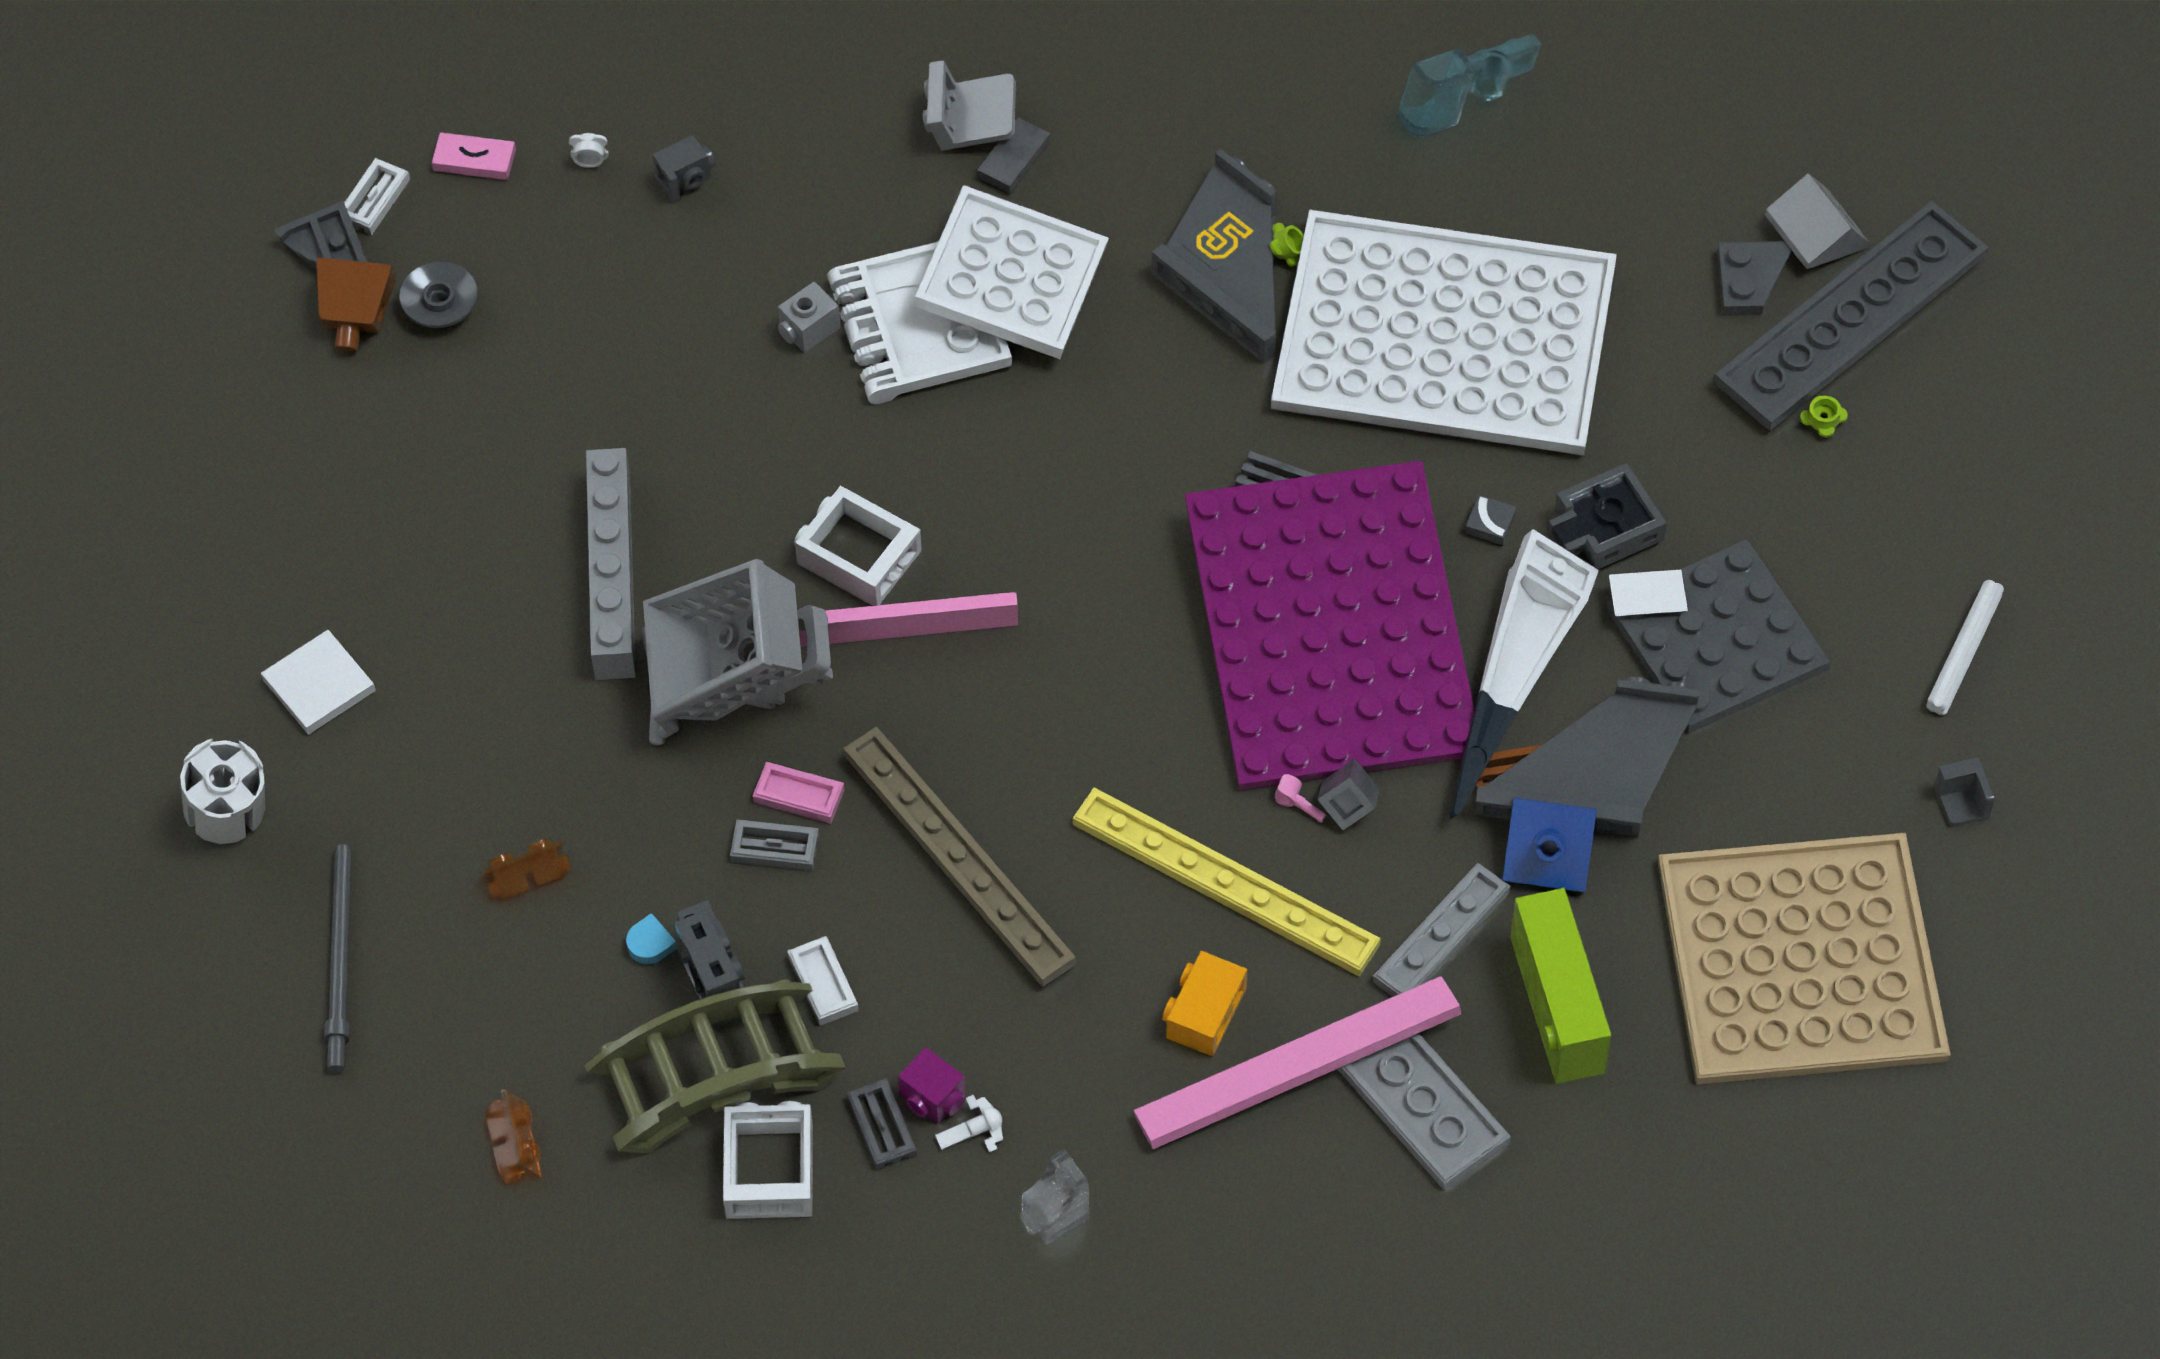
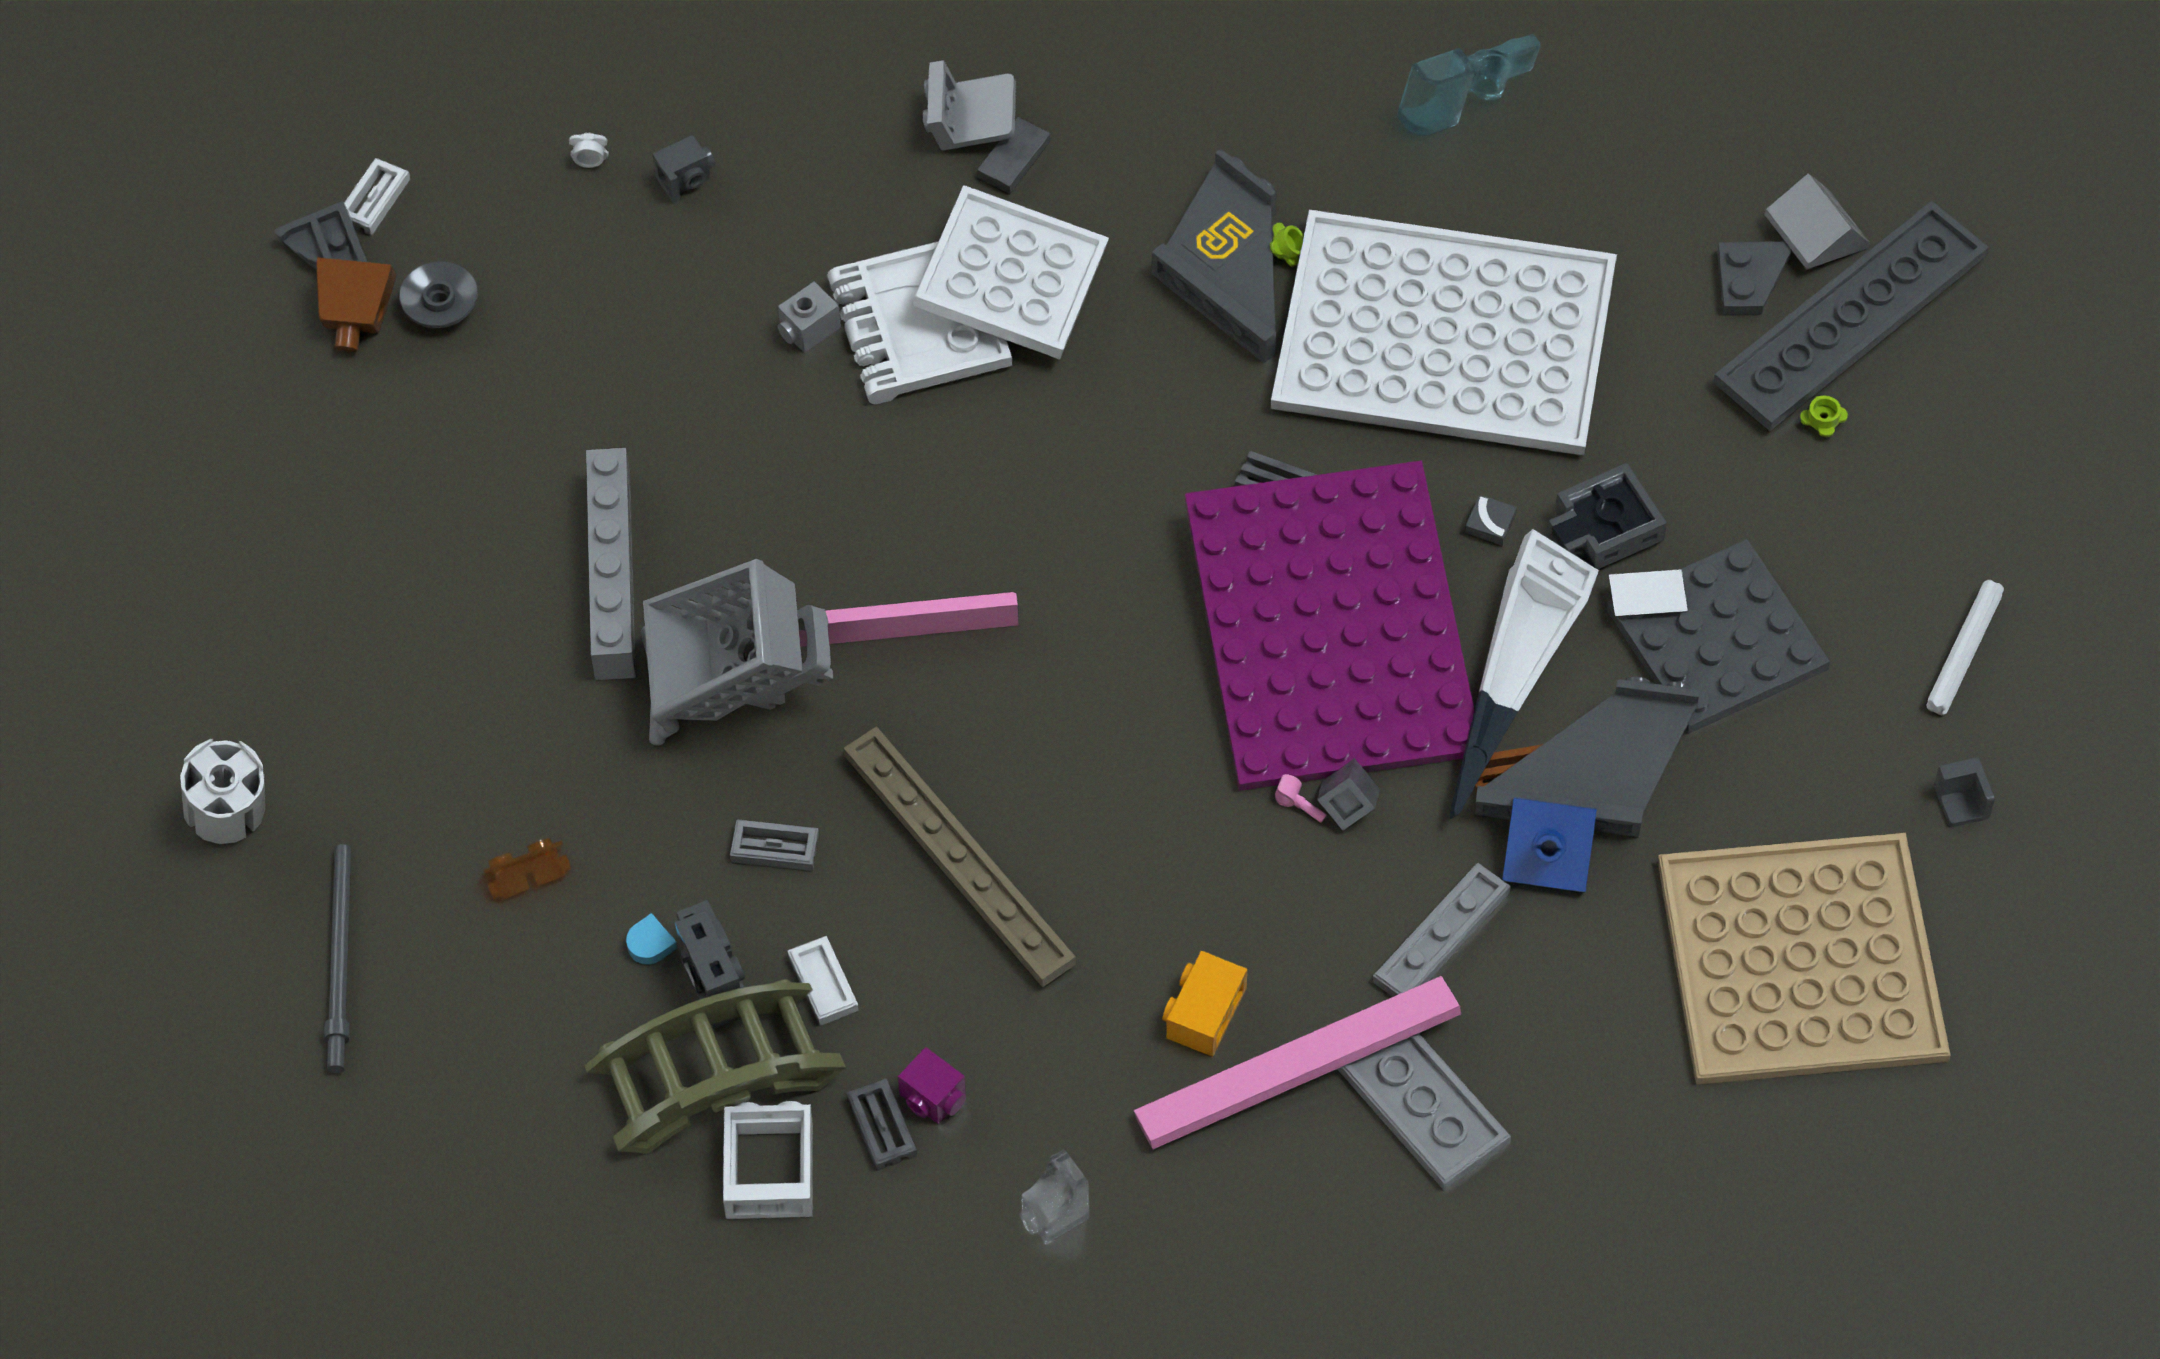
white tile [261,630,376,735] -> none
bright pink tile [432,132,516,180] -> none
clear orange hinge [485,1089,541,1183] -> none
bright pink tile [753,762,845,824] -> none
white window [794,486,922,606] -> none
white piece [935,1094,1003,1153] -> none
light yellow tile [1073,787,1381,977] -> none
lime brick [1510,888,1612,1084] -> none

